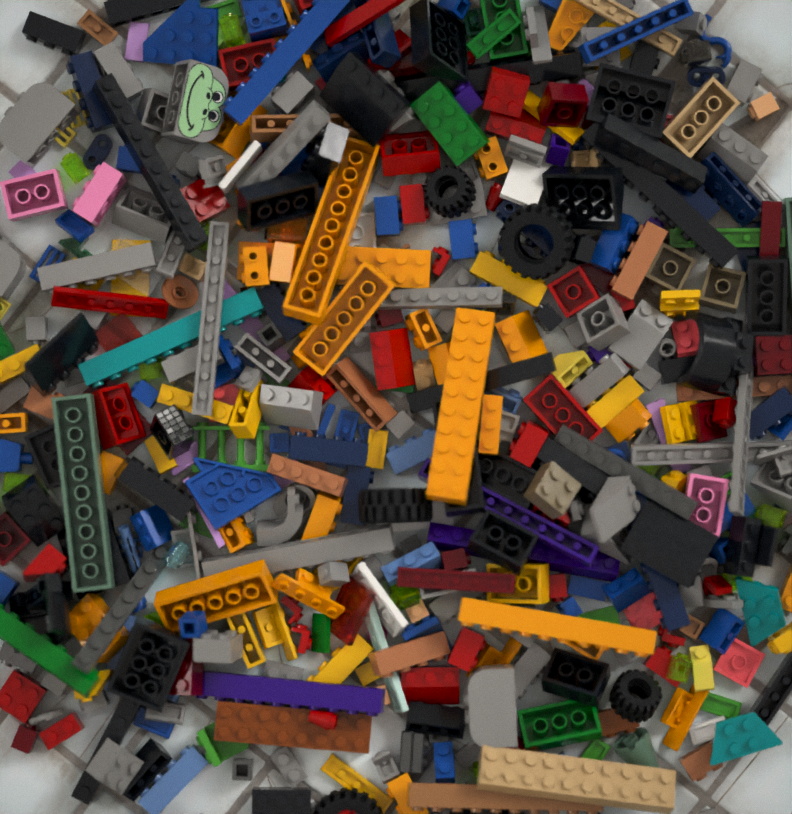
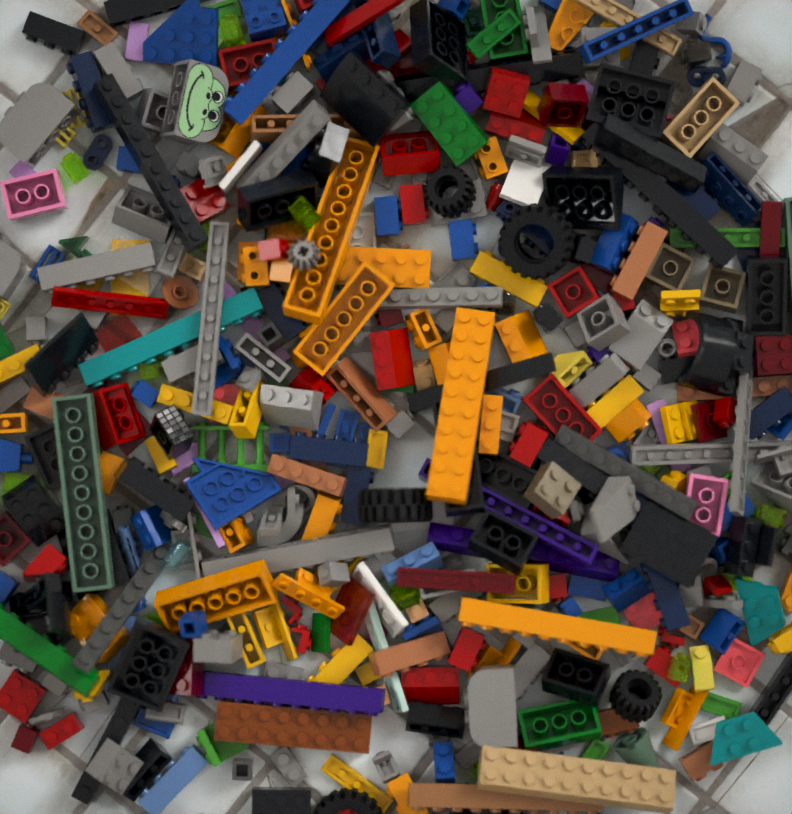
blue tile [55,209,95,243] -> none
bright pink brick [72,162,127,227] -> none
red cone [308,710,338,731] -> none
medium blue brick [386,427,436,475] -> none
dark grey brick [399,731,428,773] -> none
dark grey plate [400,534,422,555] -> none
red bracket [431,246,451,278] -> none
dark red brick [441,548,471,571] -> none
light nougat brick [747,92,780,122] -> none
none -> light grey plate [159,510,188,533]
none -> brick [258,238,290,262]
none -> light grey plate [259,505,286,536]
none -> light grey gear [287,238,320,272]
none -> clear neon green brick [288,196,322,231]

